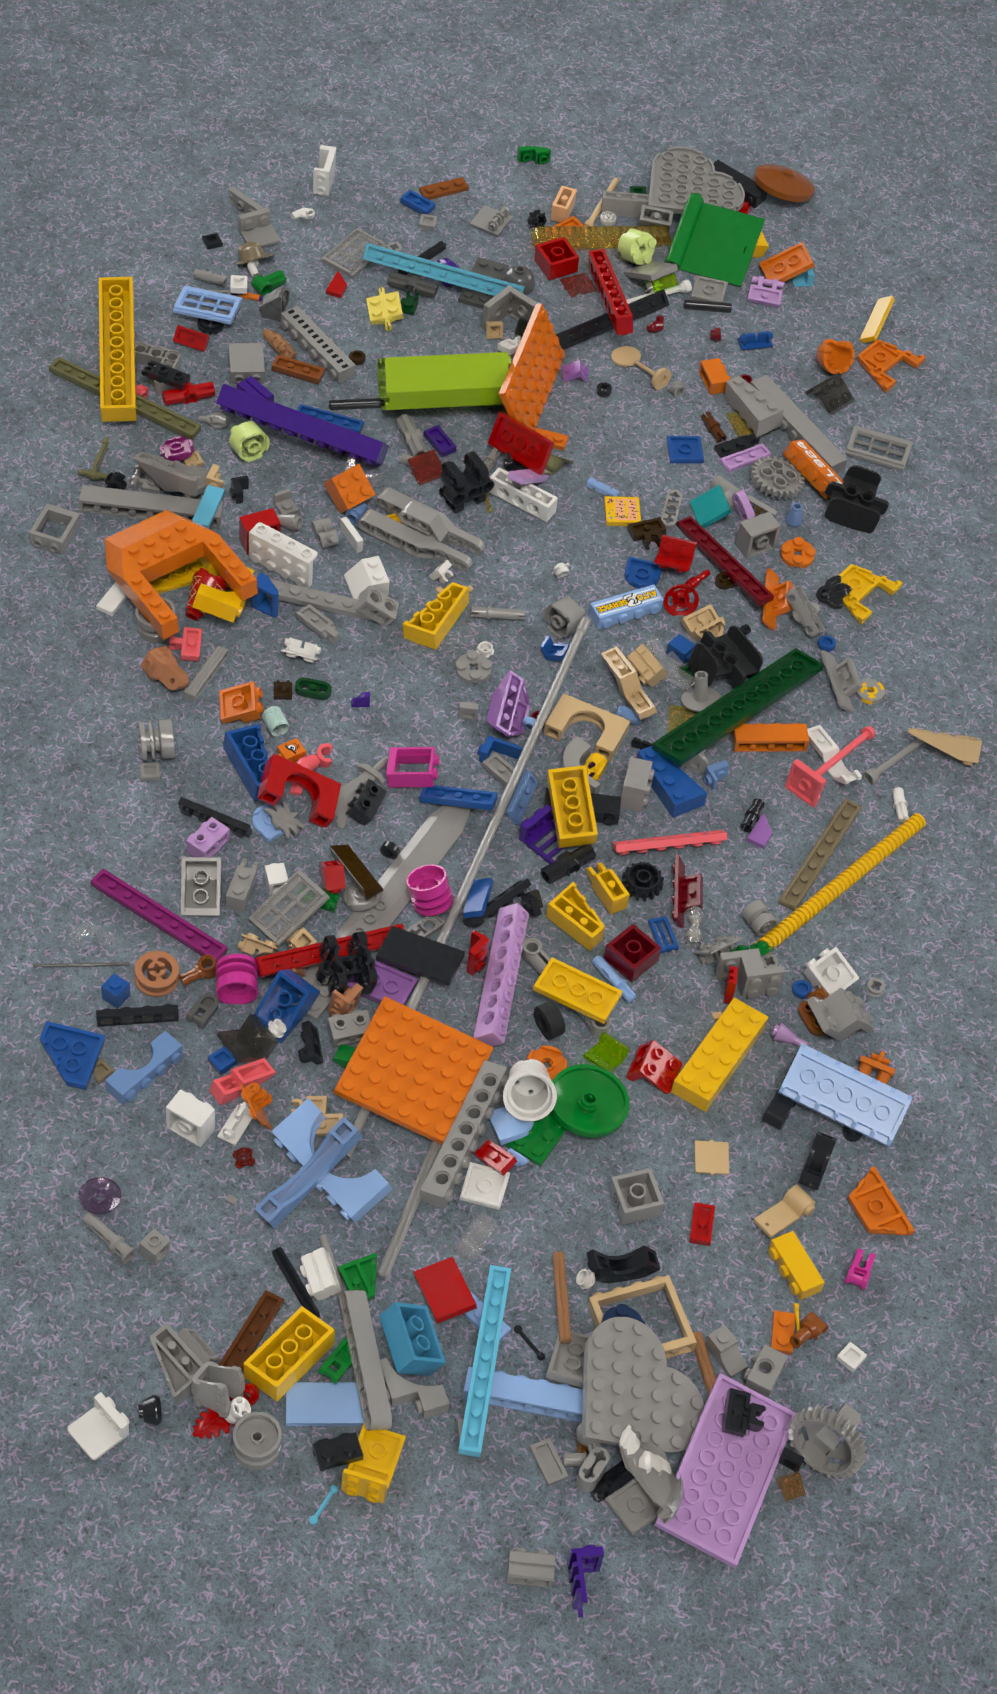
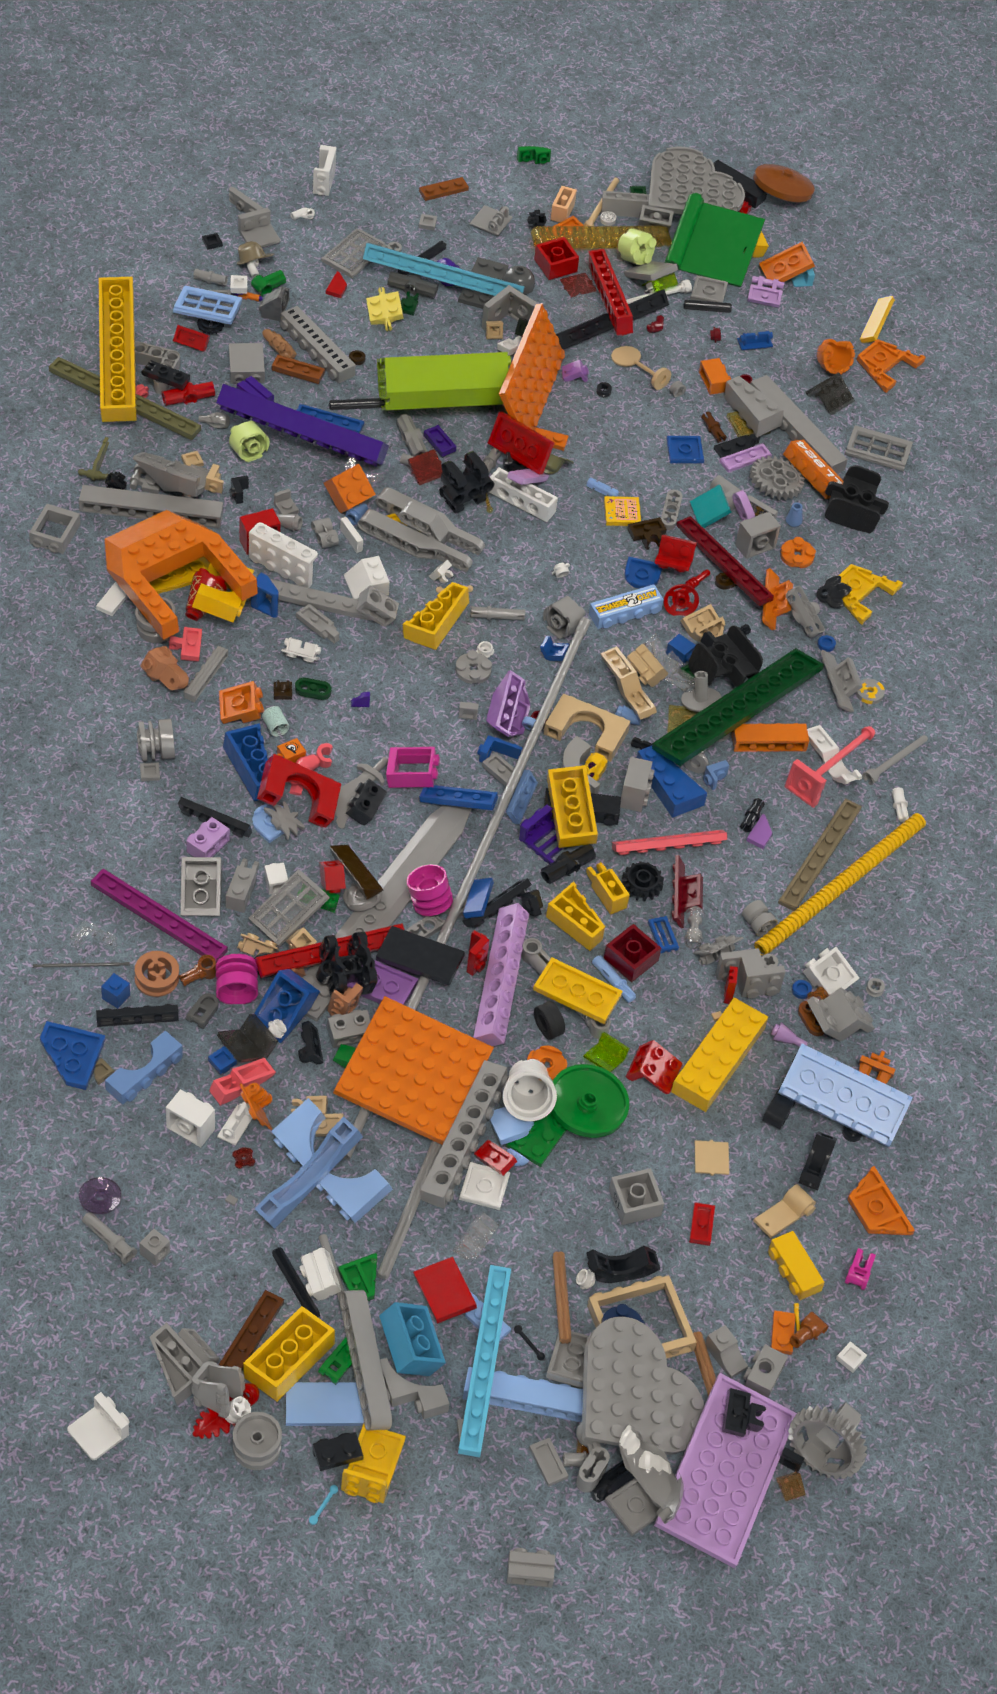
black cone [138,1395,162,1426] -> none
magenta tile [159,436,195,461] -> none
medium azure tile [192,485,225,529] -> none
black tile [380,841,400,859] -> none
blue plate [400,190,436,215] -> none
dark purple plate [567,1544,604,1618] -> none
green slope [730,941,774,956] -> none
tan wedge [907,727,982,766] -> none

